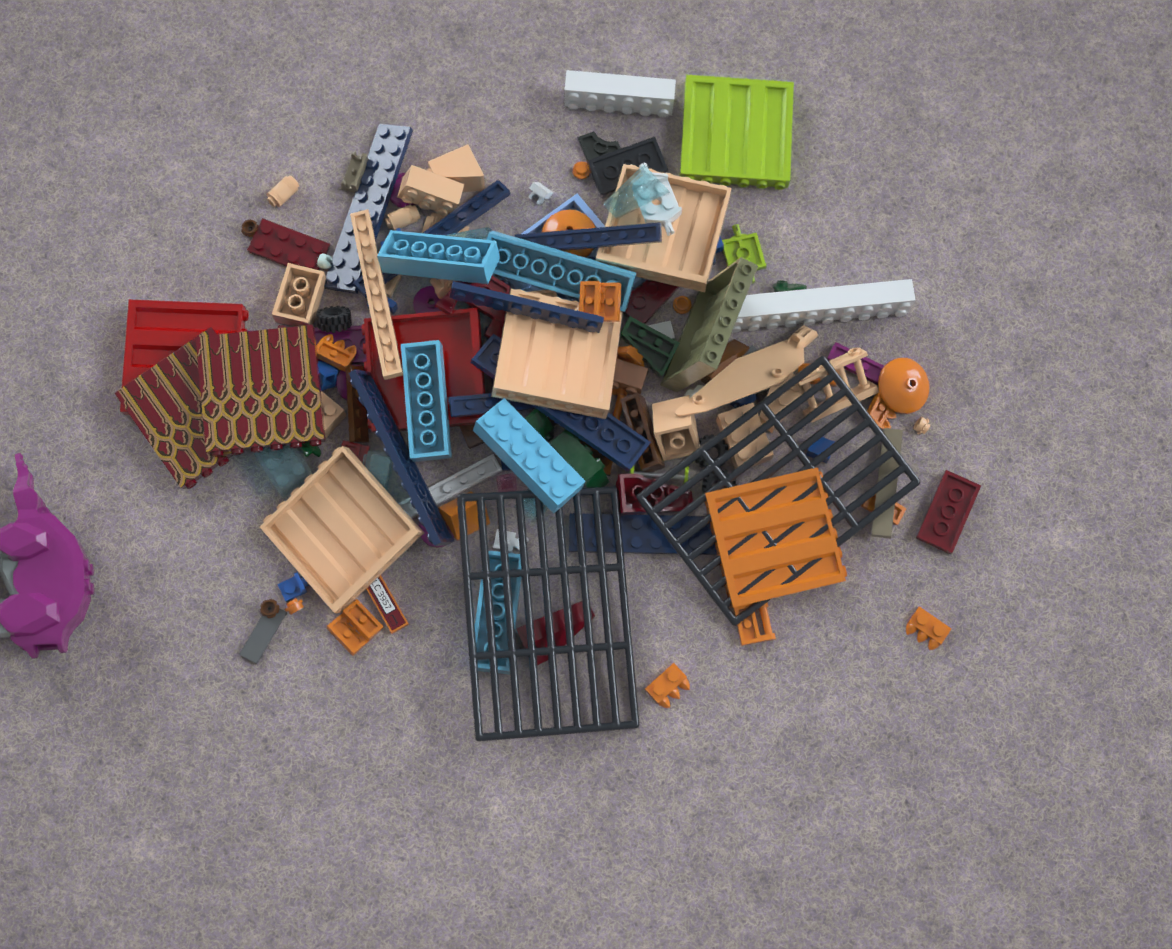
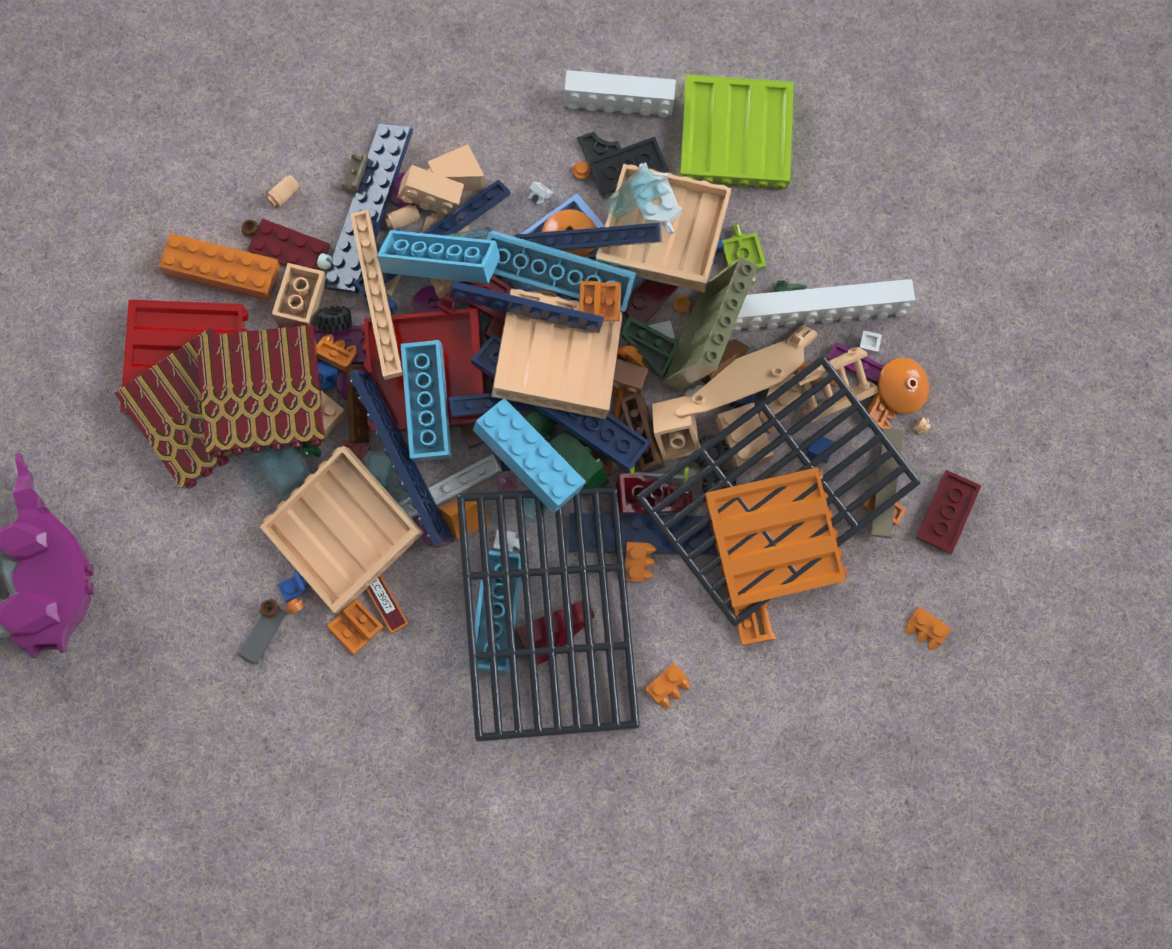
none -> orange brick [158,233,281,301]
none -> orange plate [625,541,656,582]
none -> white tile [859,330,882,354]

